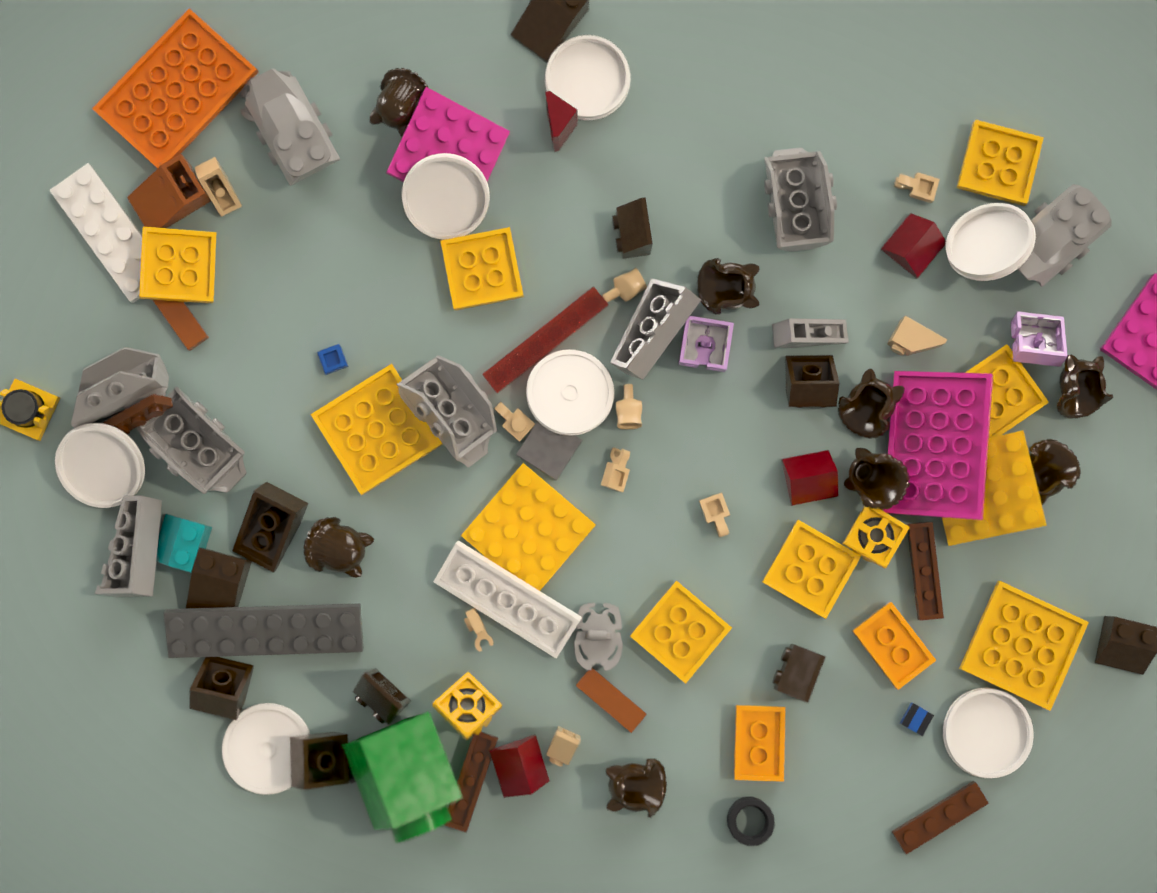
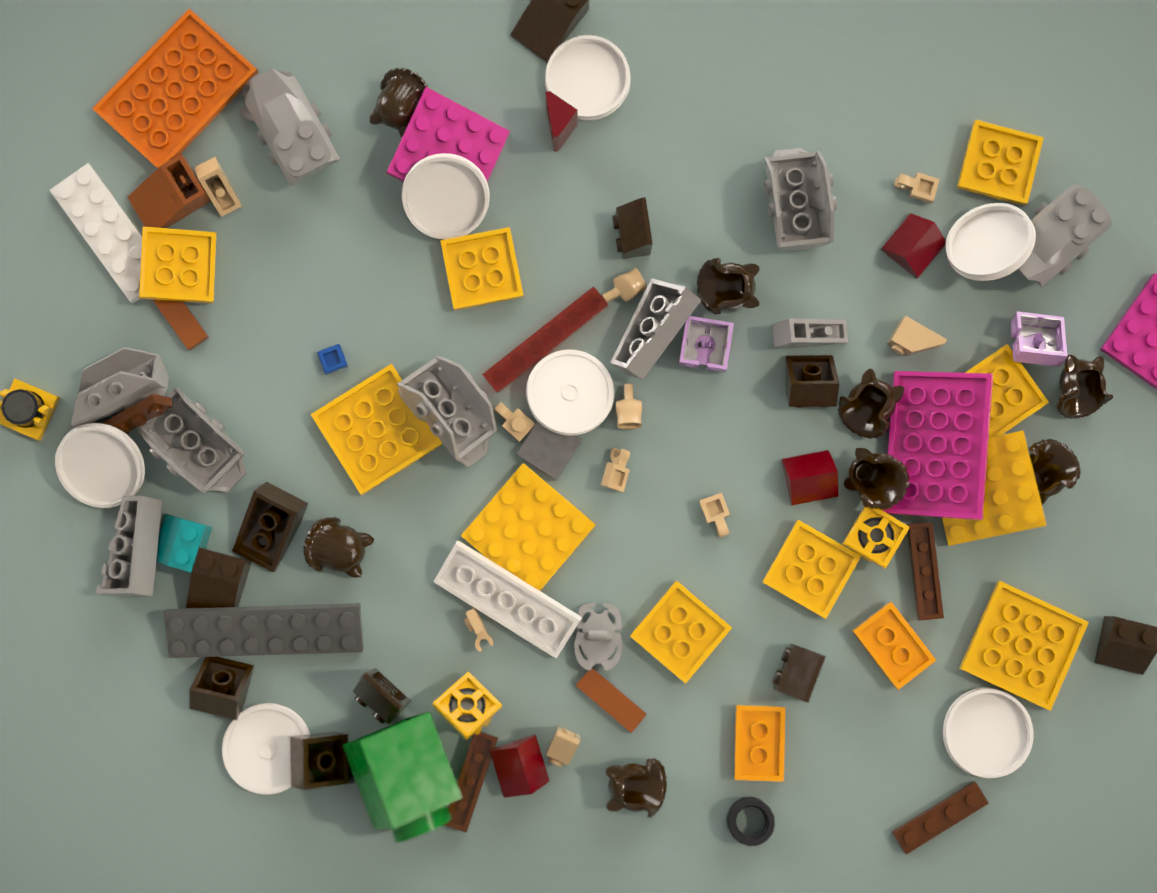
tile [900,702,934,736] -> none

